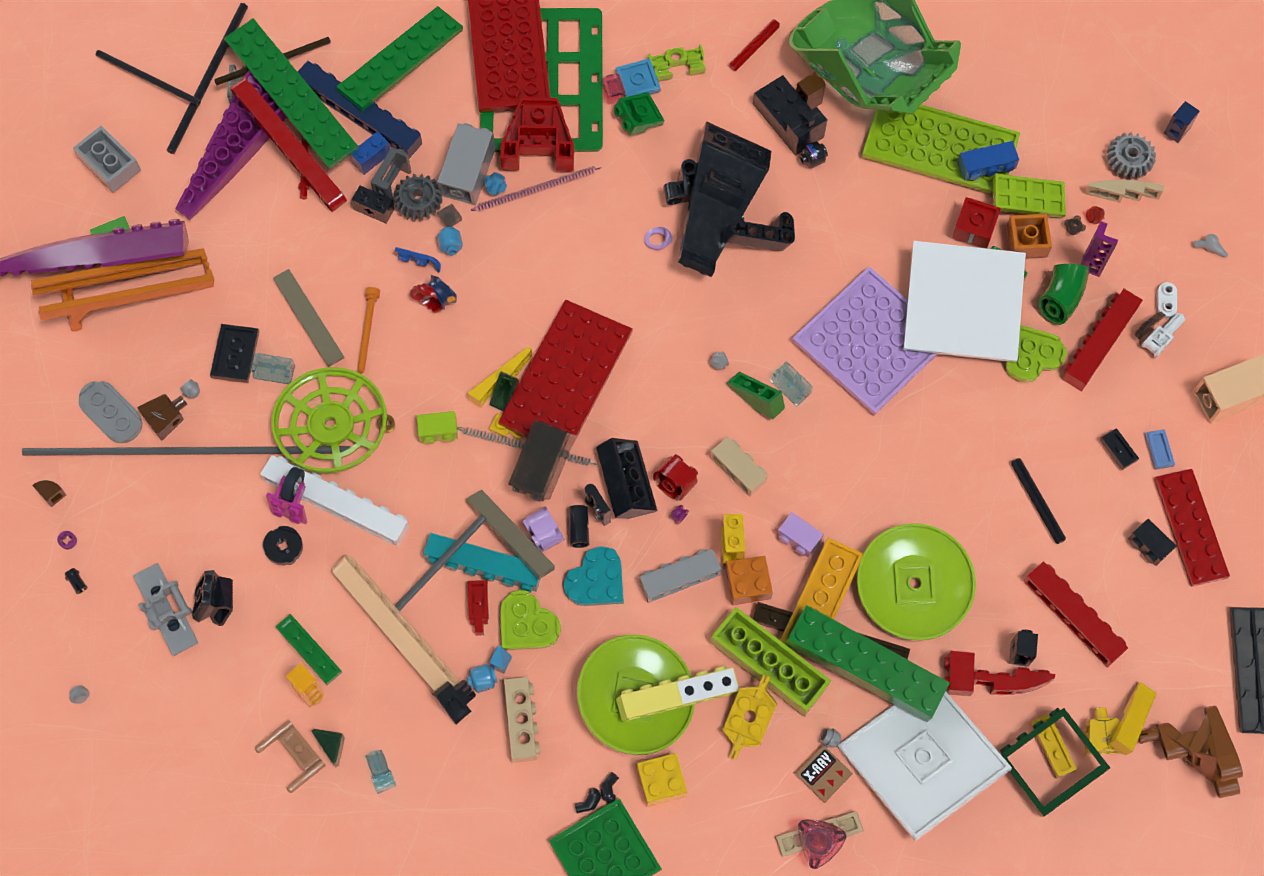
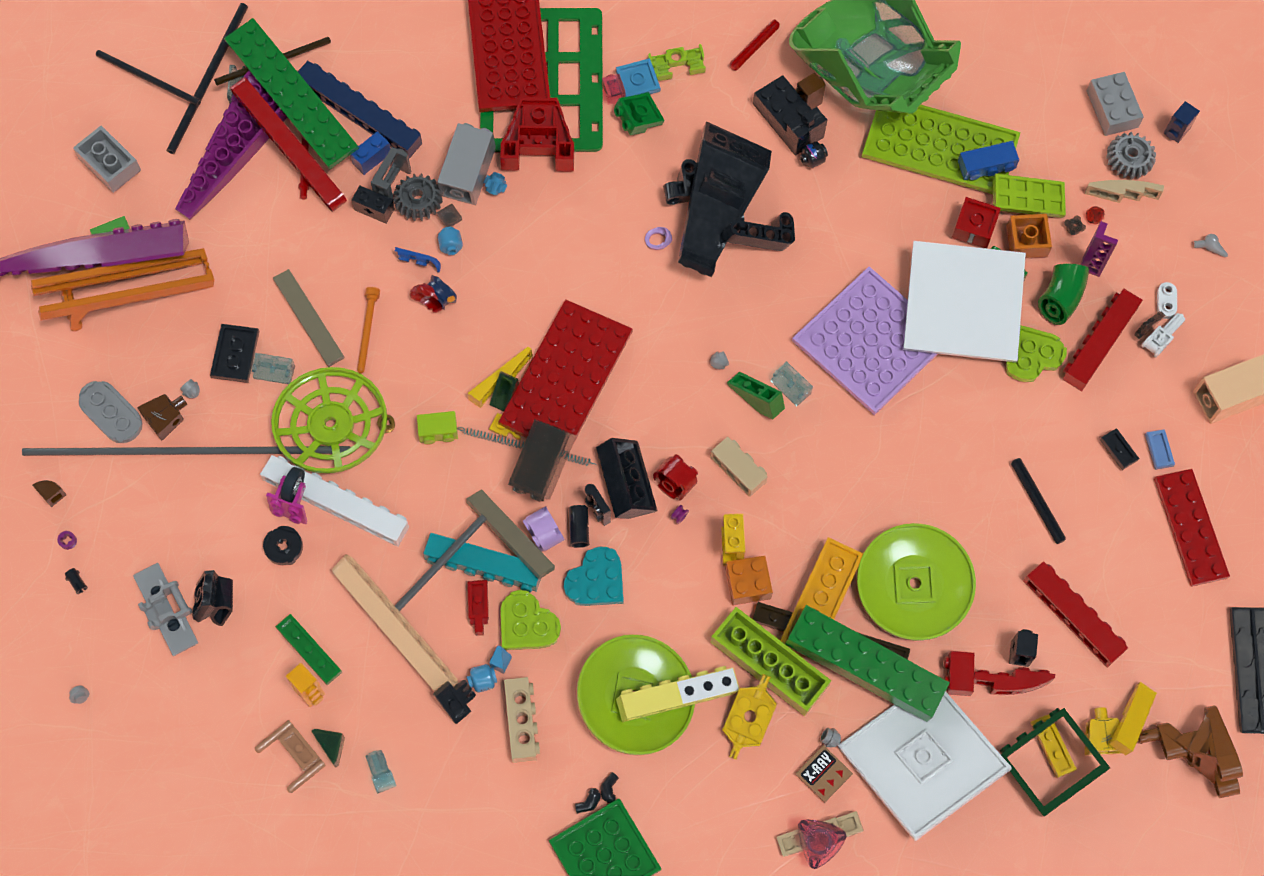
green plate [336,6,463,112] -> none
piece [471,166,602,211] -> none
yellow brick [637,753,687,807] -> none
light grey brick [639,549,722,603] -> none
lavender brick [777,512,824,558] -> none
black brick [1128,518,1177,566] -> none
none -> light grey brick [1086,71,1144,136]

